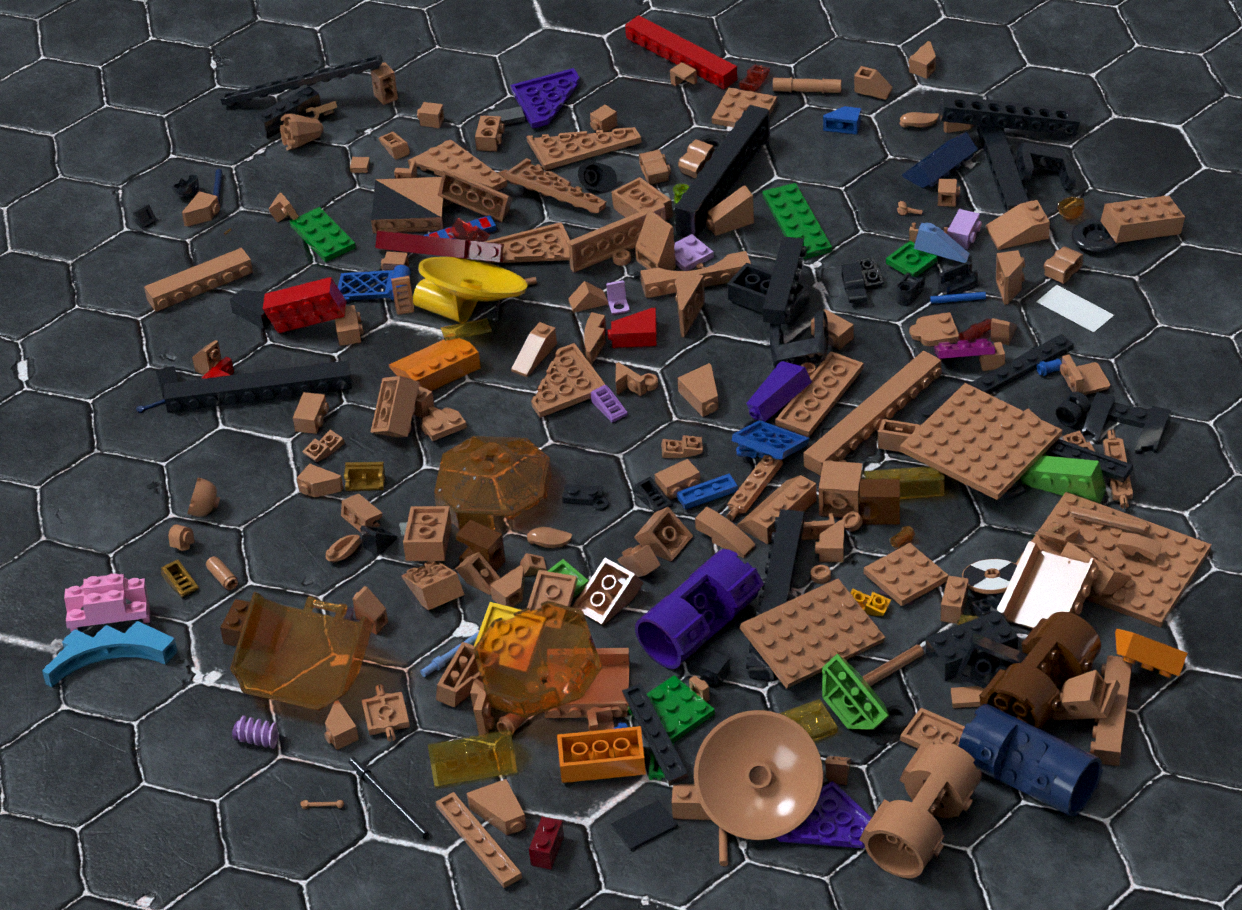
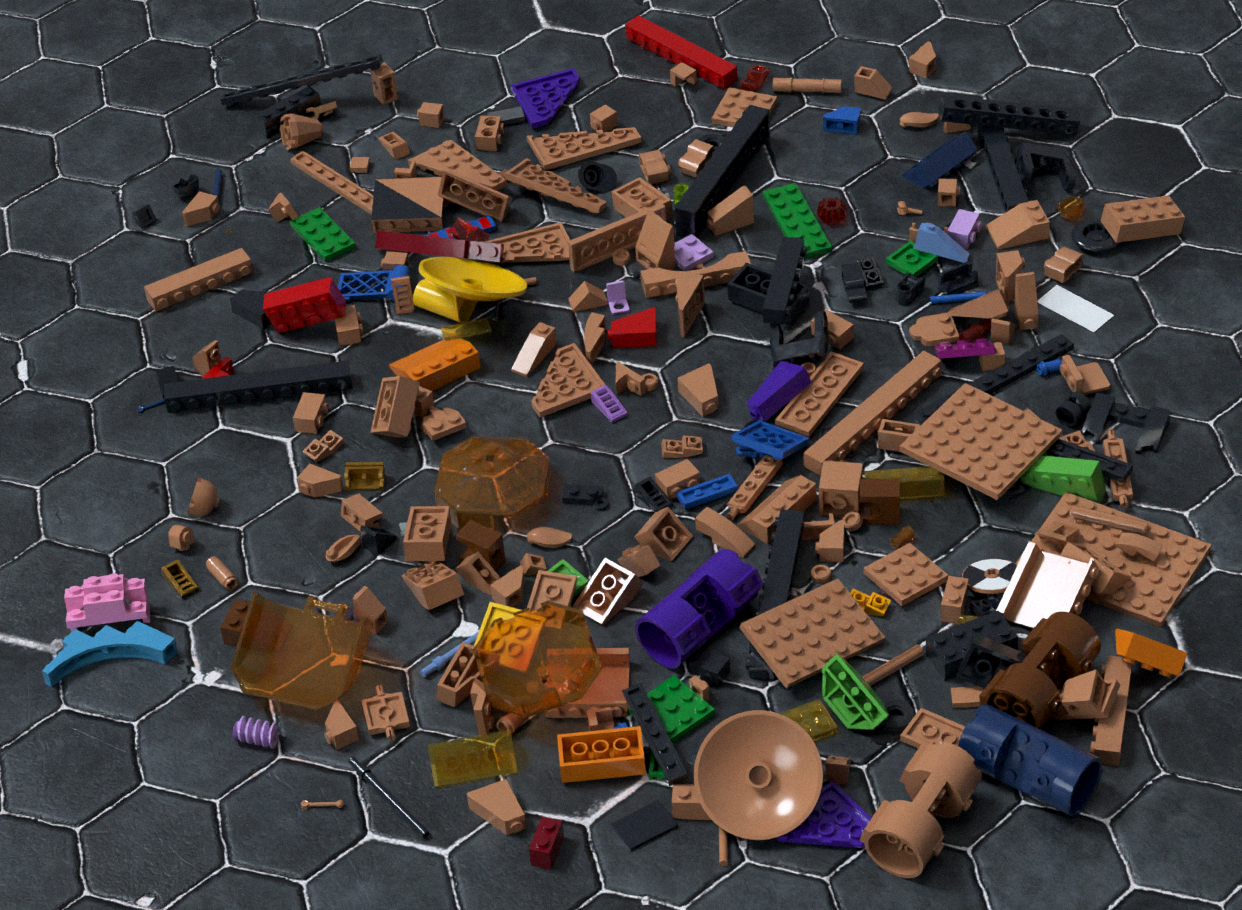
nougat plate [436,792,522,888] -> none
none -> nougat tile [290,151,374,215]
none -> clear red gear [817,196,847,225]
none -> nougat slope [948,288,1010,319]
none -> nougat slope [1014,272,1039,331]

